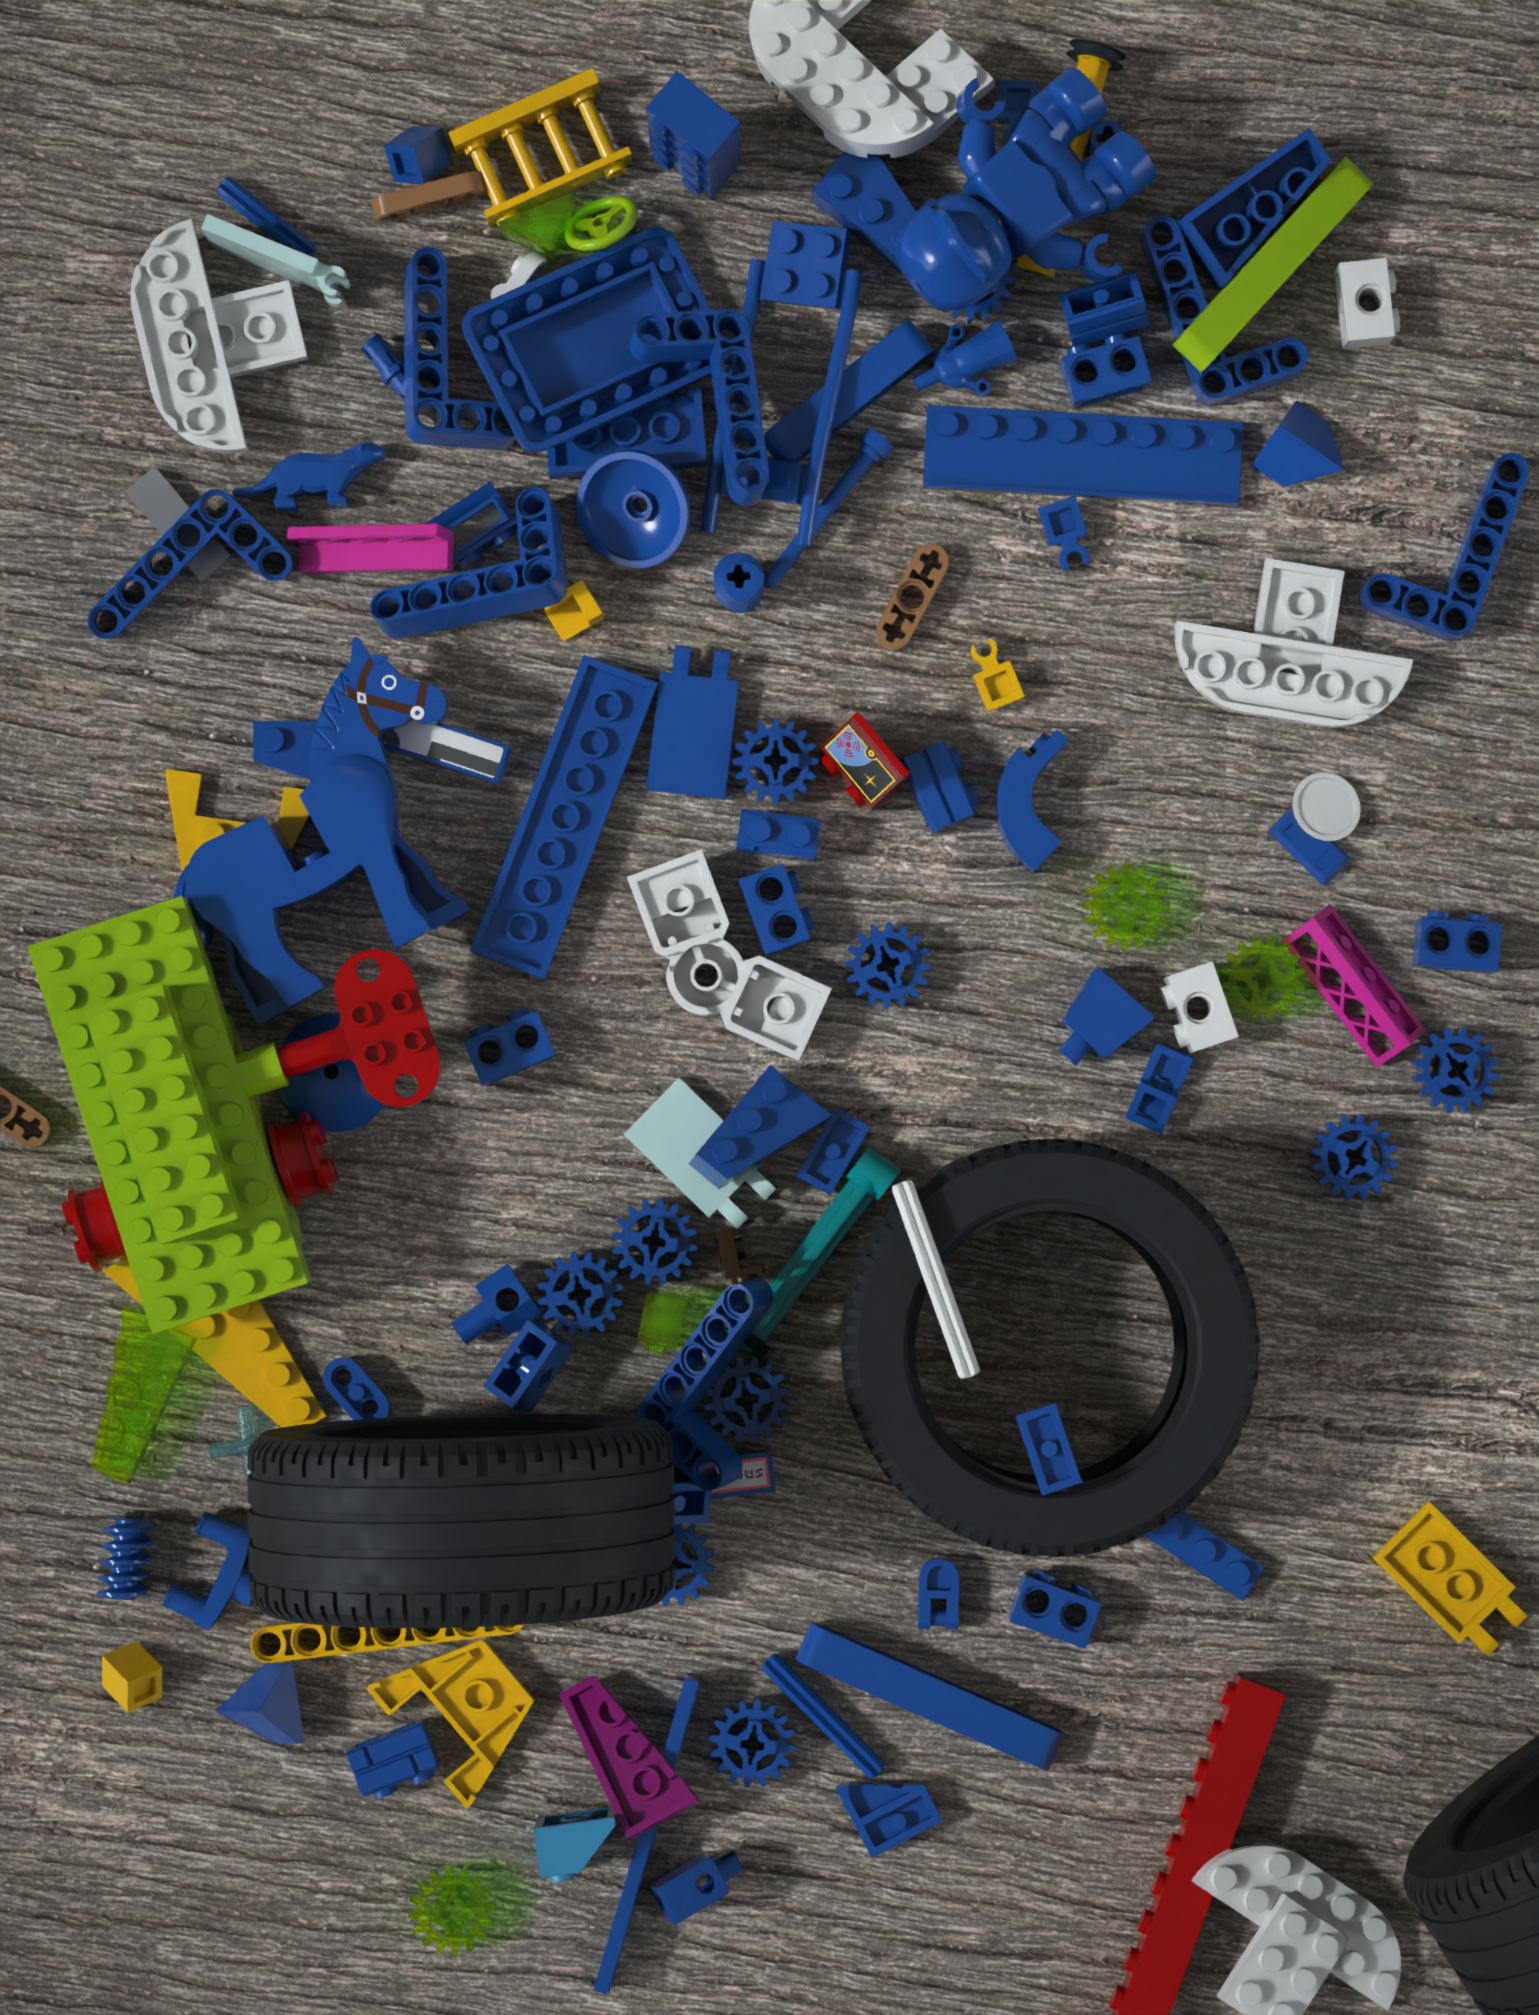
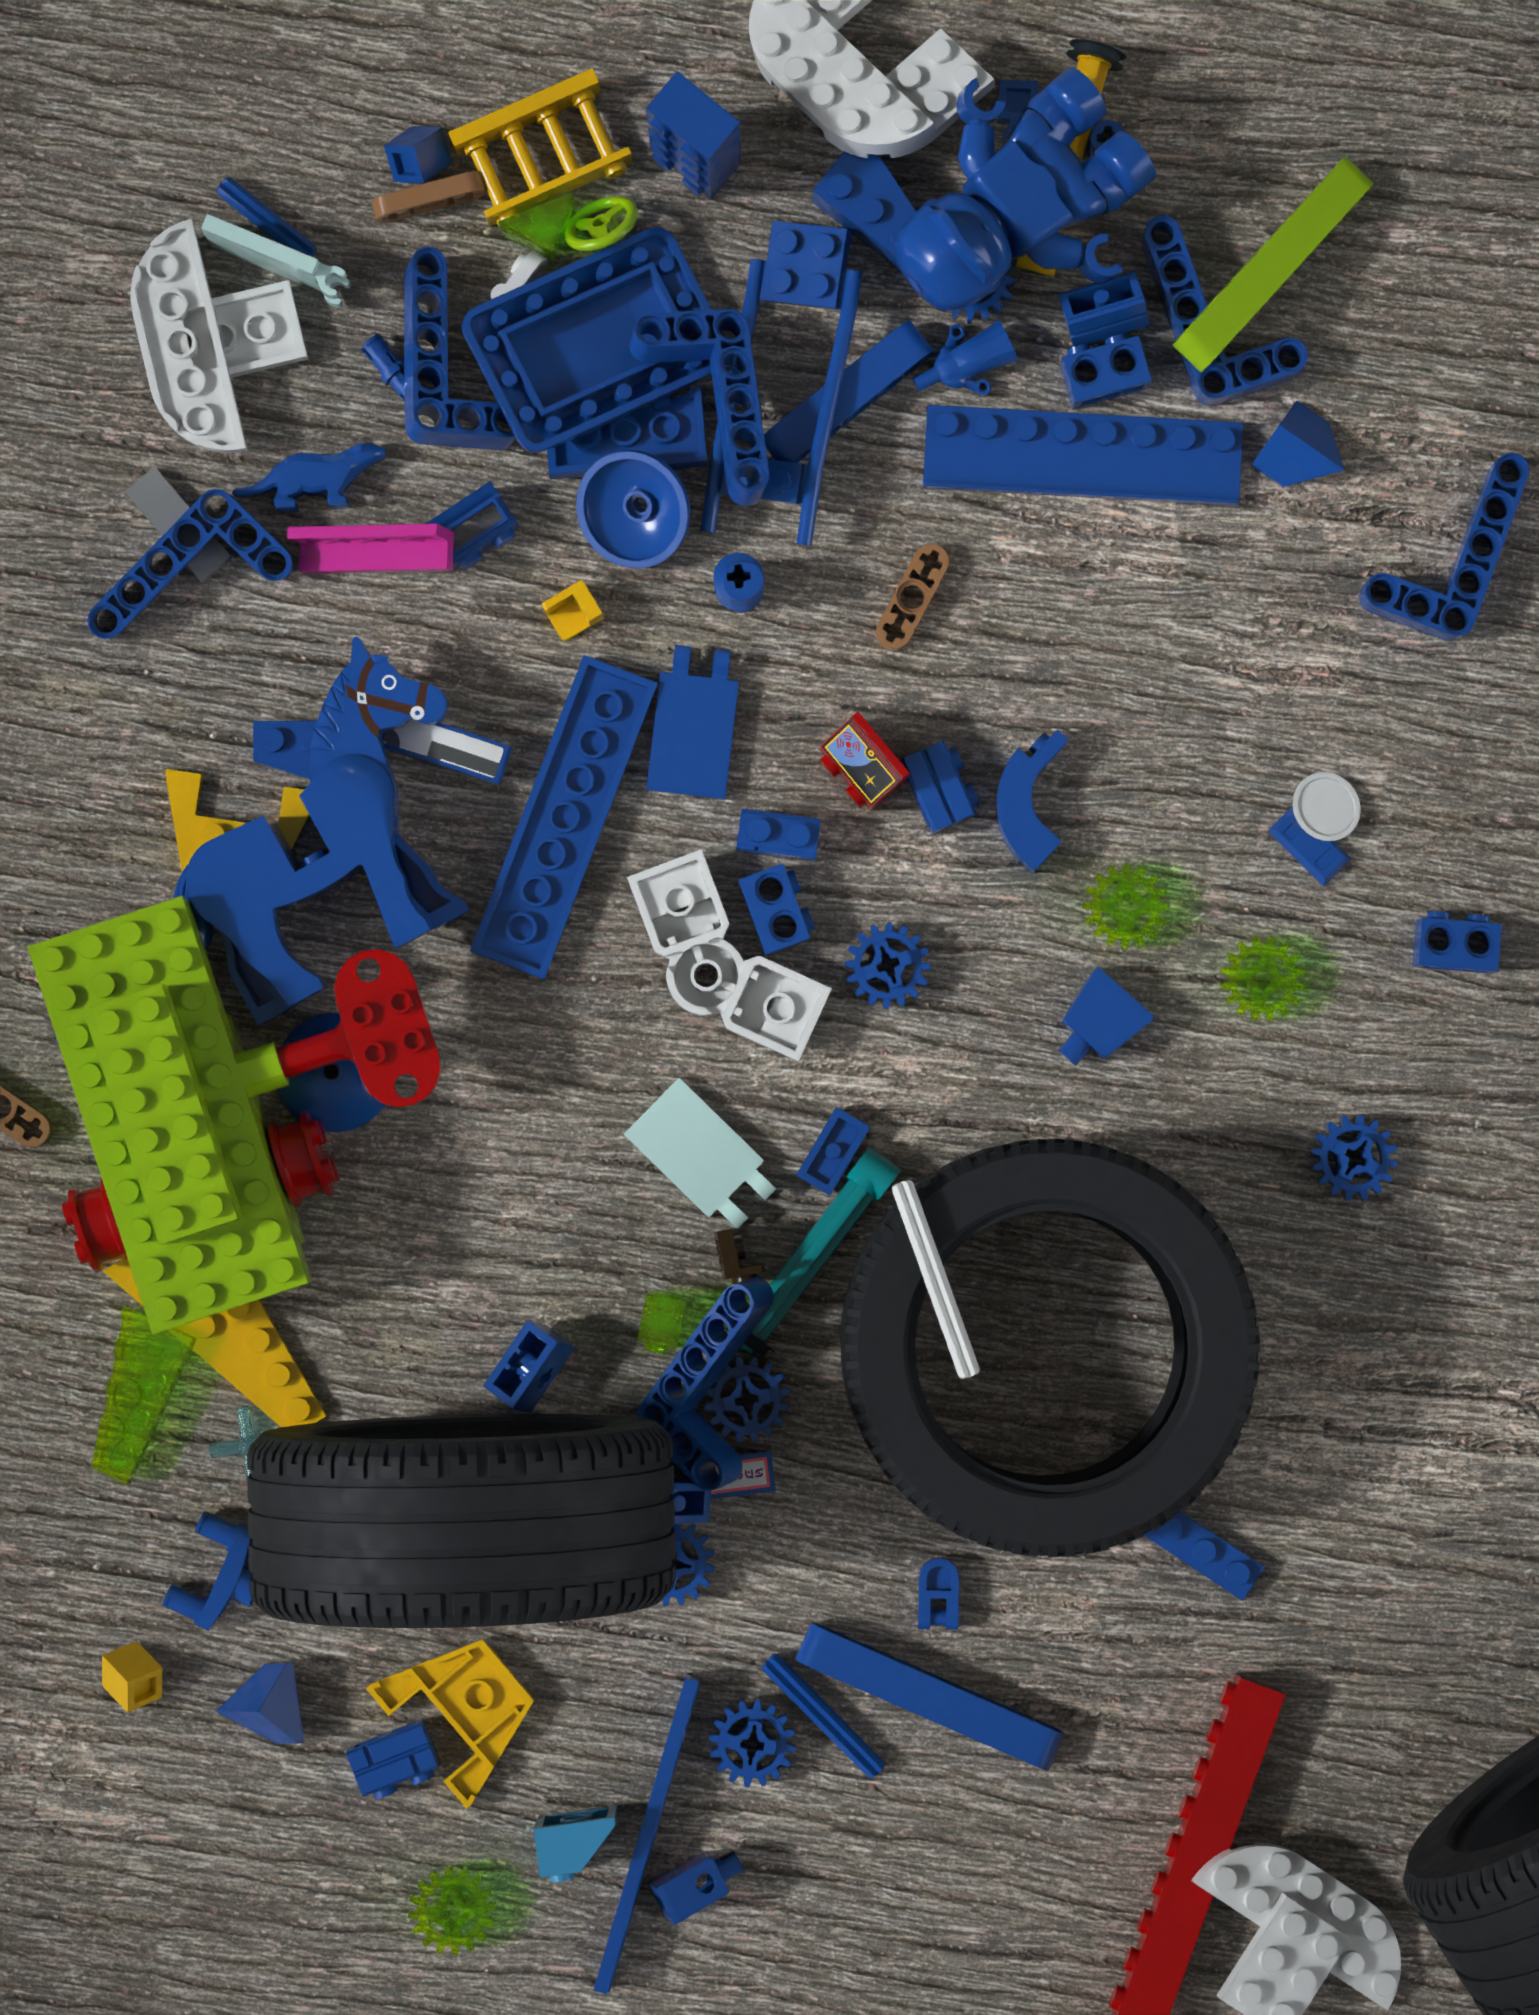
blue piece [96,1515,155,1600] -> none
yellow beam [250,1621,524,1663] -> none
blue plate [323,1357,391,1420] -> none
blue beam [370,487,568,639] -> none
blue piece [451,1263,542,1345] -> none
blue brick [463,1007,557,1087] -> none
blue gear [537,1251,624,1337] -> none
magenta wing [559,1675,701,1840] -> none
blue gear [611,1199,698,1285] -> none
blue wedge [689,1065,832,1189] -> none
blue gear [733,718,819,806] -> none
blue piece [764,428,894,589] -> none
blue wing [836,1782,943,1858] -> none
yellow plate [970,638,1025,713] -> none
blue brick [1007,1569,1102,1649] -> none
blue plate [1015,1402,1082,1496] -> none
blue plate [1037,496,1089,571] -> none
blue slope [1125,1041,1194,1134] -> none
white brick [1160,961,1239,1054] -> none
white plate [1175,558,1413,728] -> none
blue wedge [1177,128,1332,290] -> none
dark pink fence [1281,904,1426,1067] -> none
white brick [1334,258,1400,349] -> none
yellow tile [1371,1501,1528,1656] -> none
blue gear [1411,1027,1500,1113] -> none

